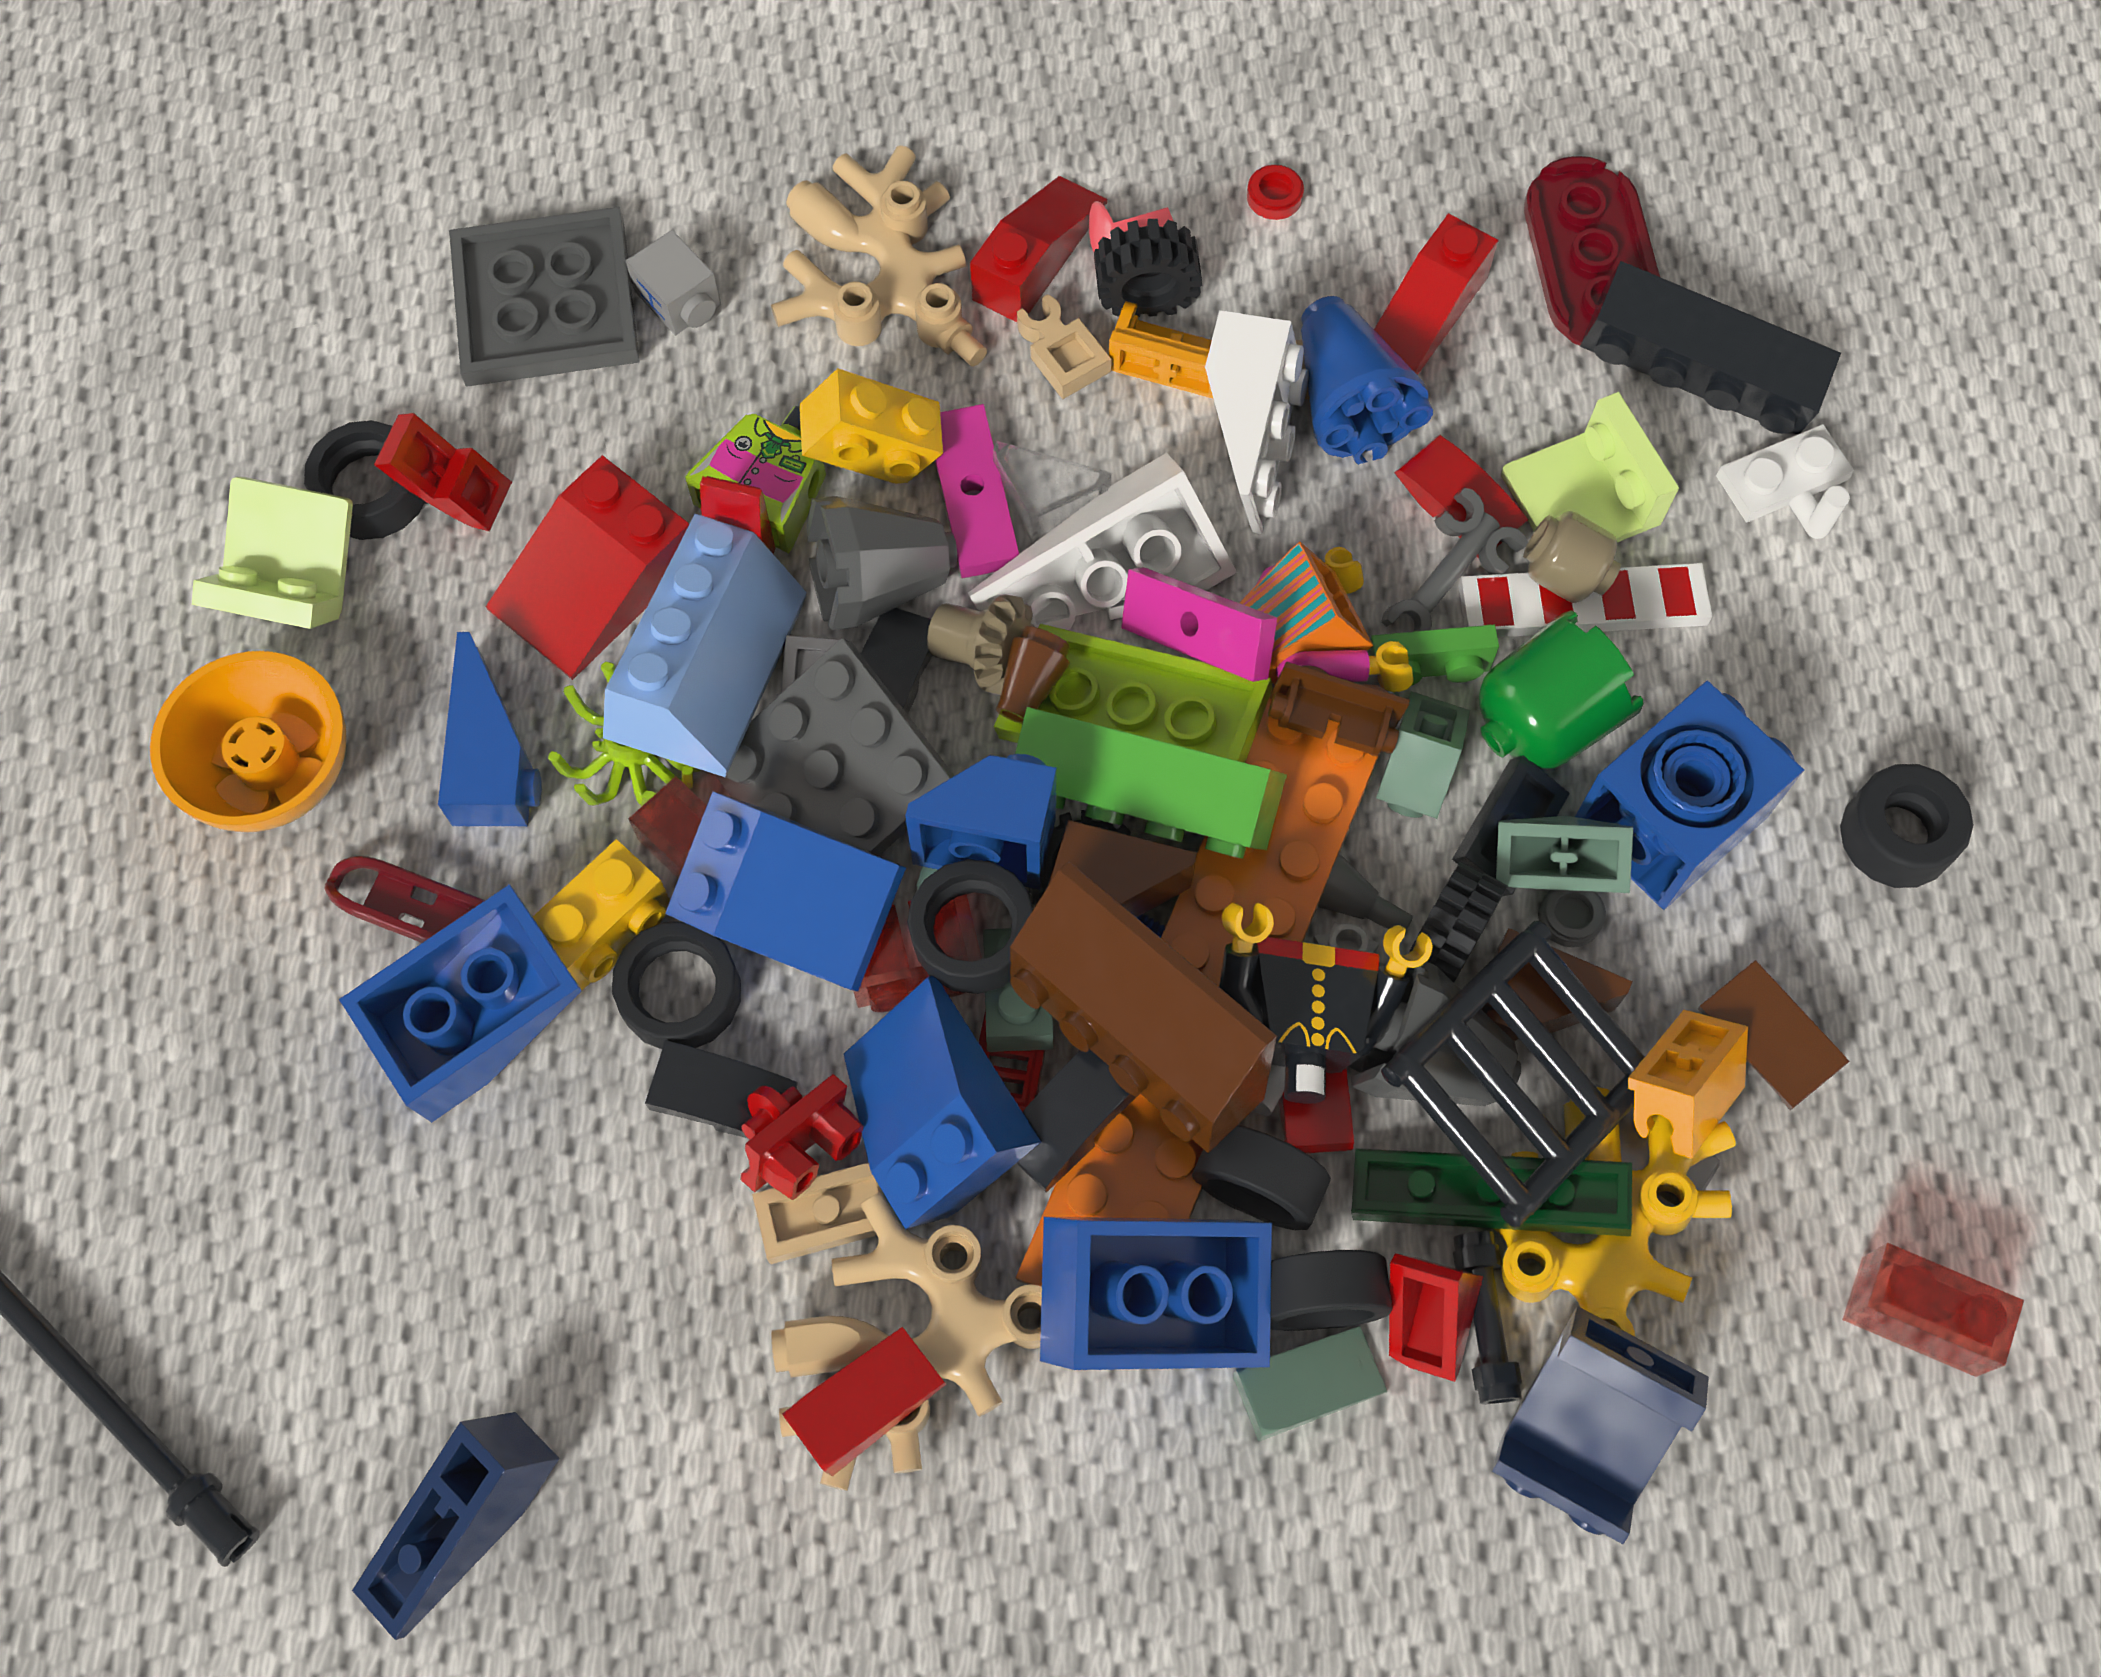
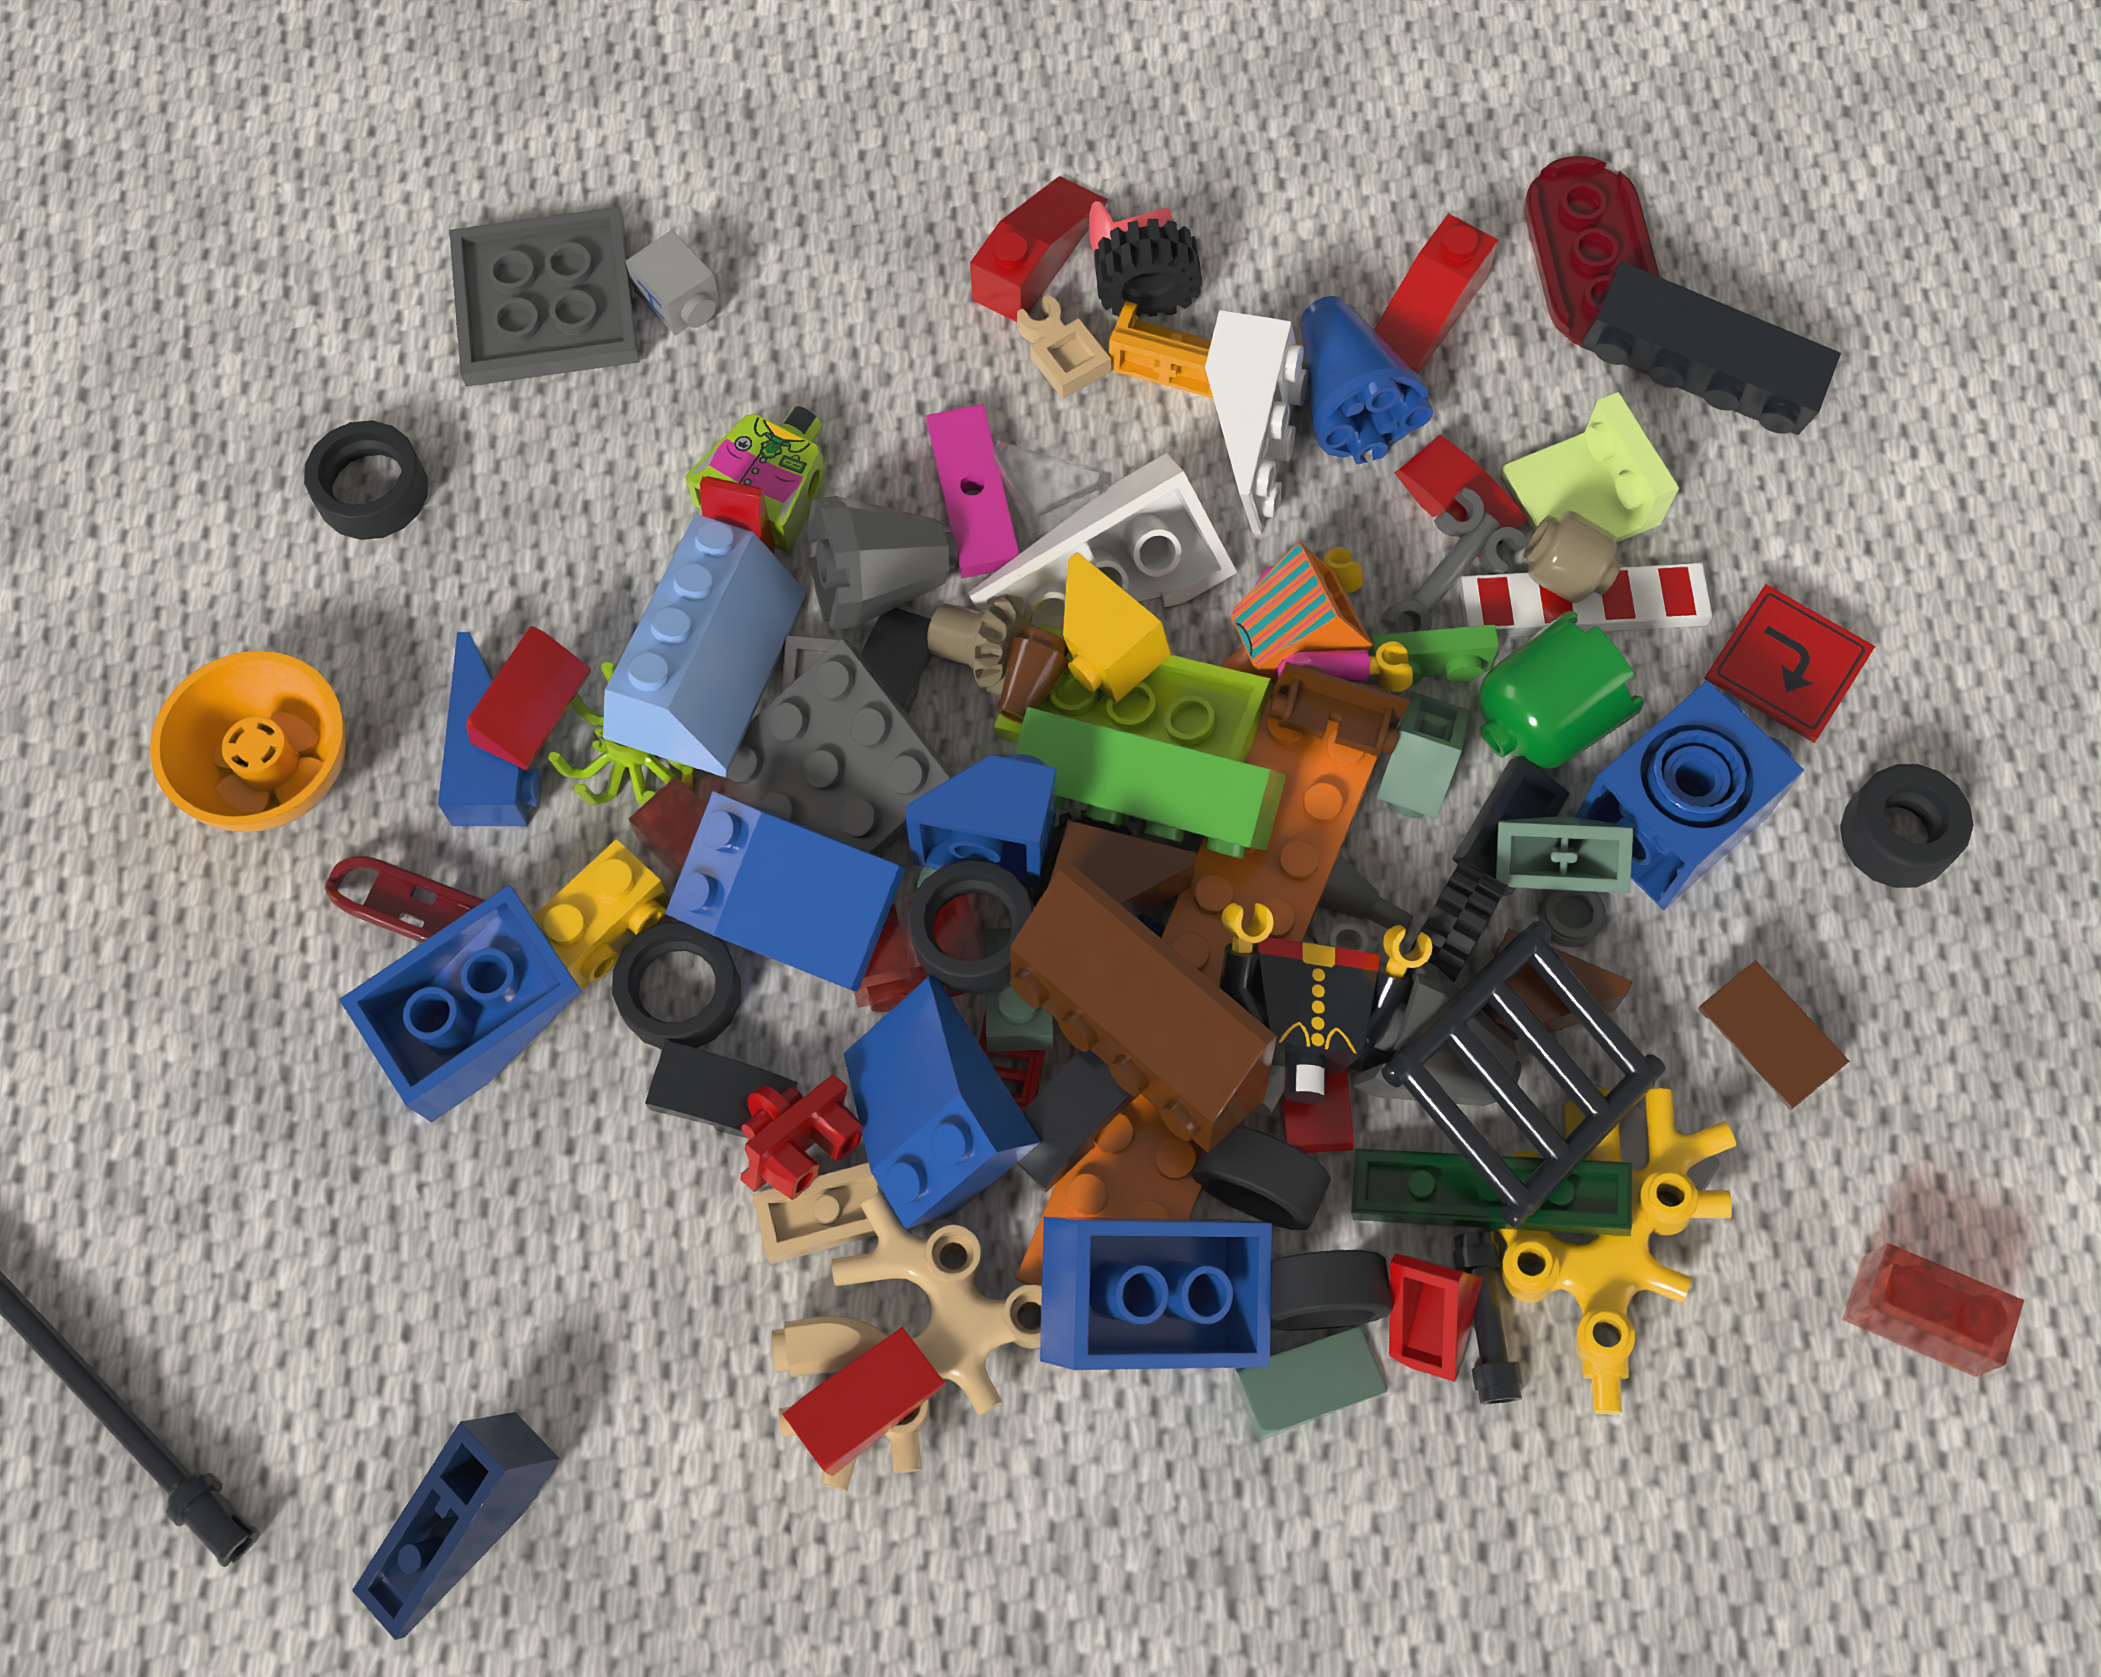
yellowish green bracket [192,477,353,629] -> none
red slope [374,413,512,532] -> none
red slope [486,455,689,680] -> none
tan plant [771,145,987,367] -> none
yellow brick [800,368,943,484] -> none
dark pink tile [1121,567,1277,682] -> none
red tile [1247,165,1304,220] -> none
panel [1492,1306,1709,1544] -> none
light orange hinge [1628,1009,1748,1158] -> none
white plate [1716,424,1854,539] -> none
none -> red slope [466,625,591,770]
none -> yellow slope [1063,552,1171,703]
none -> red piece [1704,584,1876,743]

